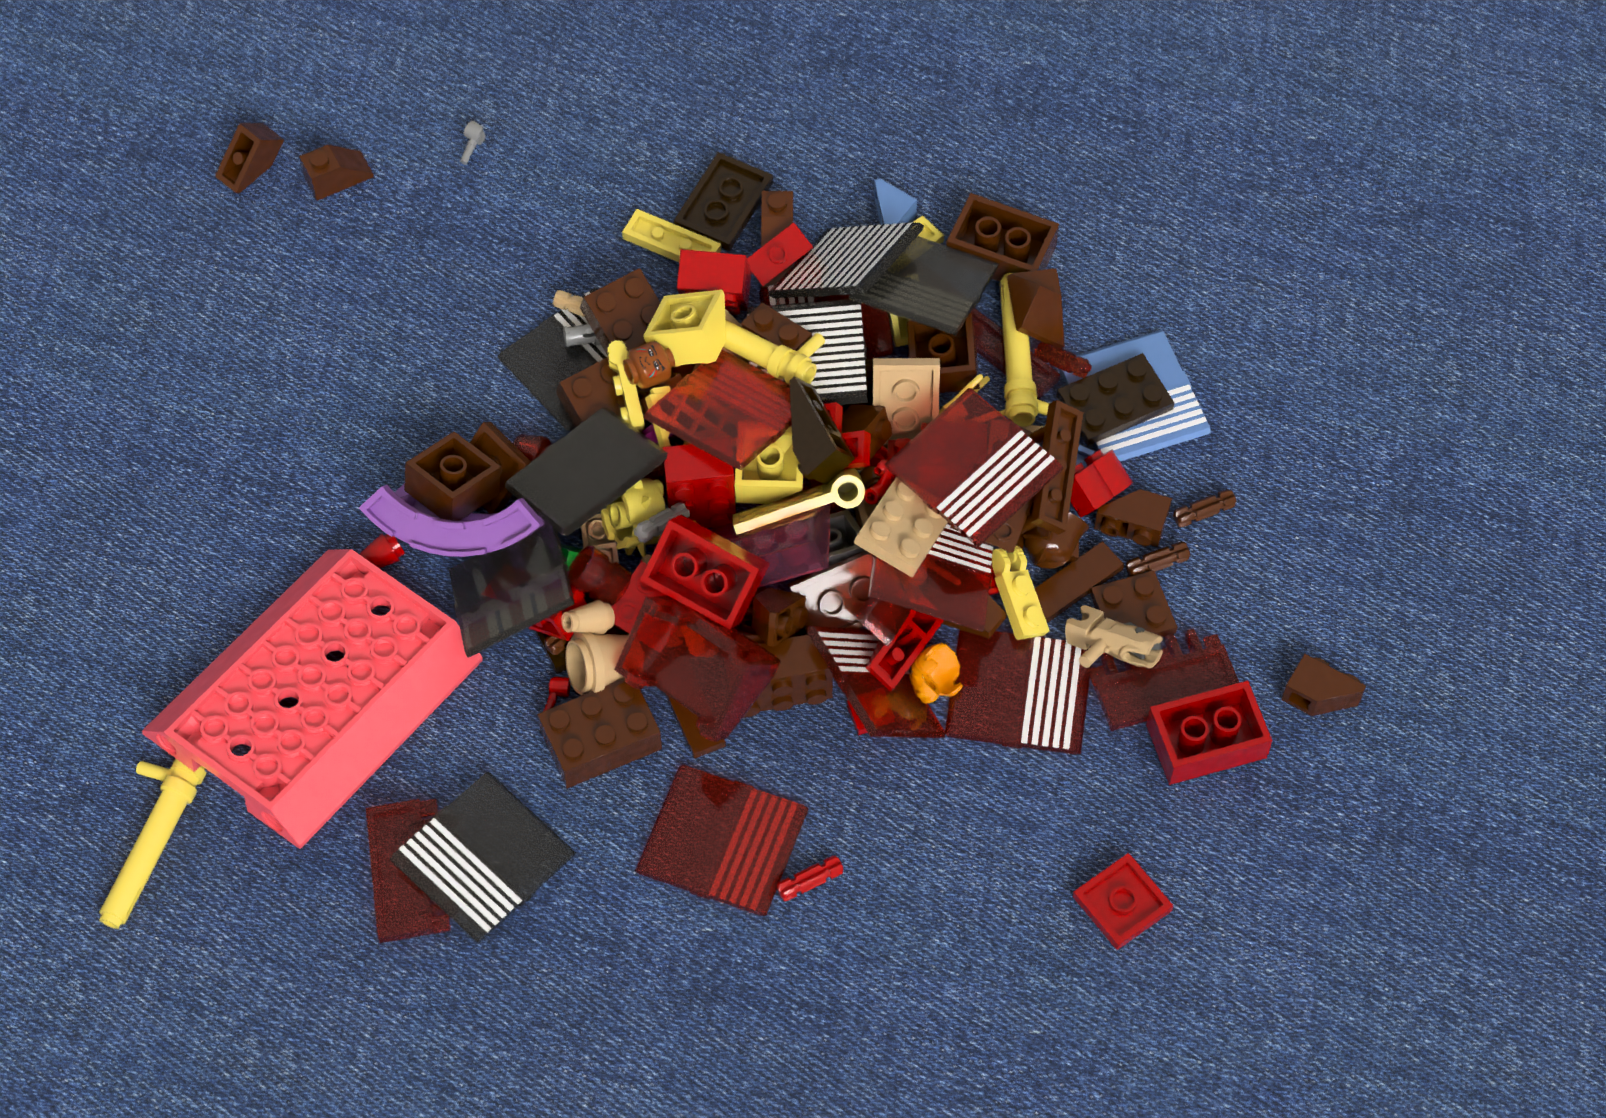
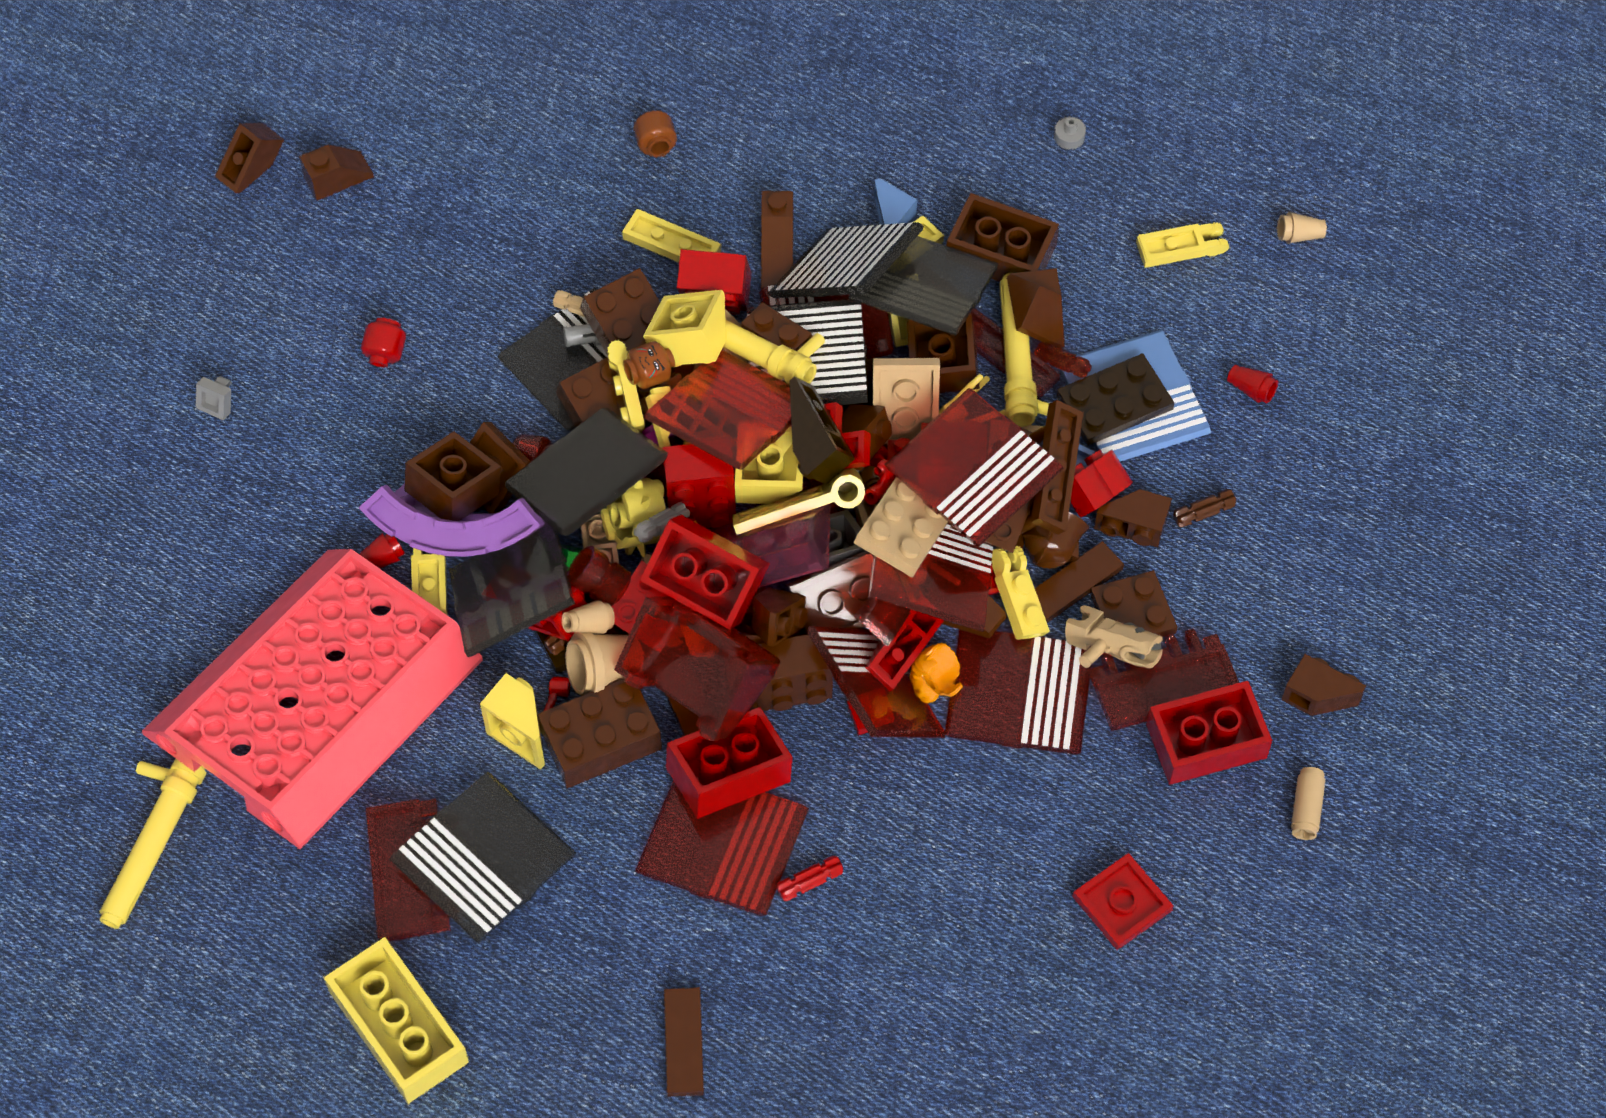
light grey hand [460,121,486,165] -> none
dark brown plate [674,152,773,252] -> none
red plate [747,222,813,287] -> none
reddish brown axle [1126,541,1190,577] -> none
none -> light grey tile [196,376,232,420]
none -> light yellow brick [324,937,469,1104]
none -> red head [361,318,406,368]
none -> light yellow hinge [411,548,448,615]
none -> light yellow slope [480,673,545,770]
none -> dark orange head [633,110,677,157]
none -> reddish brown tile [664,987,704,1097]
none -> red brick [666,707,793,819]
none -> light grey tile [1054,117,1086,149]
none -> light yellow hinge [1136,222,1229,268]
none -> red cone [1227,365,1278,403]
none -> tan cone [1277,212,1327,244]
none -> tan piece [1291,767,1326,840]

